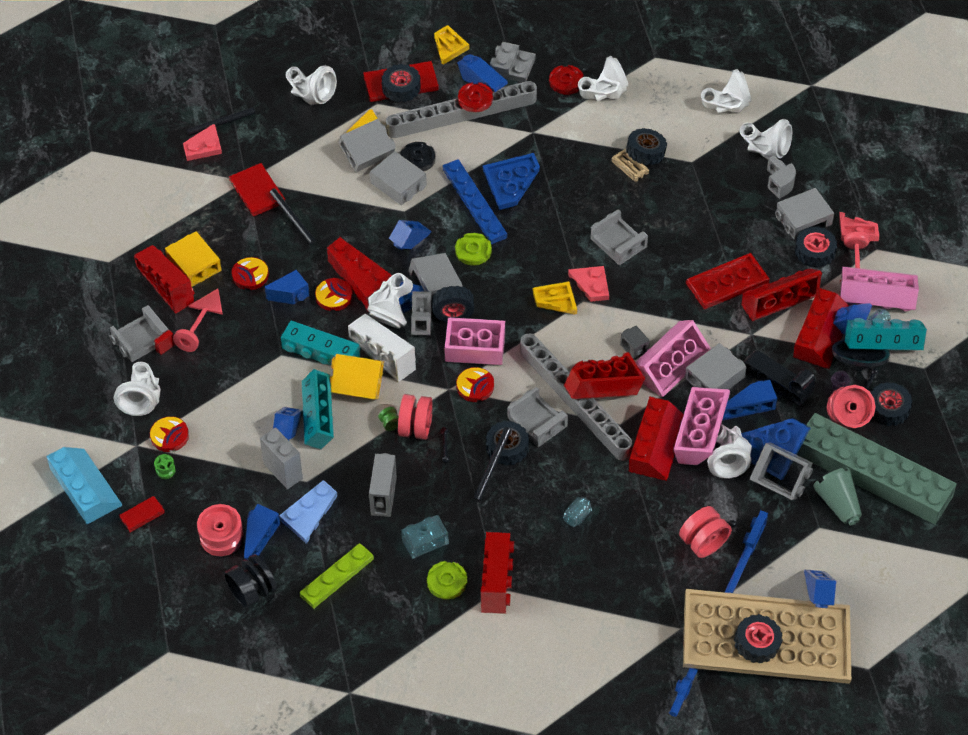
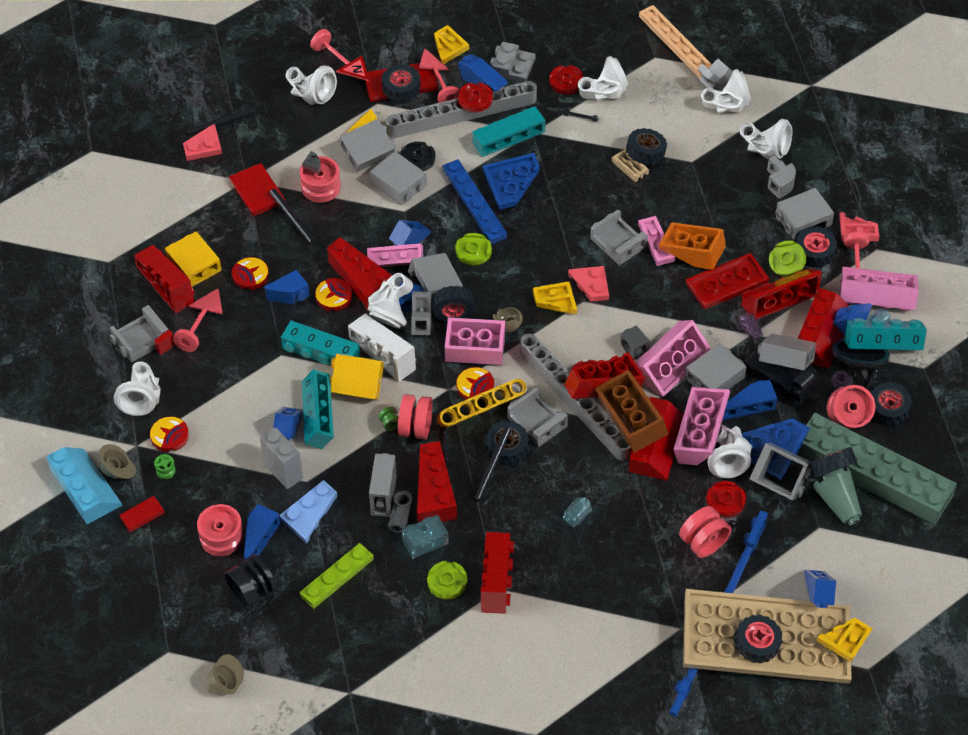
none -> dark tan piece [99,444,136,479]
none -> dark tan piece [206,654,244,696]
none -> coral wheel [300,156,341,203]
none -> dark grey tile [302,151,321,173]
none -> coral piece [310,29,369,81]
none -> bright pink plate [367,244,423,267]
none -> dark grey piece [388,491,413,534]
none -> red wedge [417,441,457,526]
none -> coral piece [419,49,459,103]
none -> yellow beam [436,378,527,428]
none -> teal brick [472,106,545,157]
none -> dark tan hair [493,307,523,333]
none -> black hinge [563,109,599,122]
none -> dark orange brick [595,370,668,453]
none -> bright pink plate [638,216,675,266]
none -> light nougat plate [639,5,712,79]
none -> orange slope [658,222,726,270]
none -> light grey brick [698,59,733,90]
none -> red tile [706,481,746,518]
none -> clear purple cone [737,312,764,341]
none -> light grey brick [757,334,816,370]
none -> lime tile [769,241,806,277]
none -> black wheel [810,447,857,477]
none -> yellow wing [816,618,873,662]

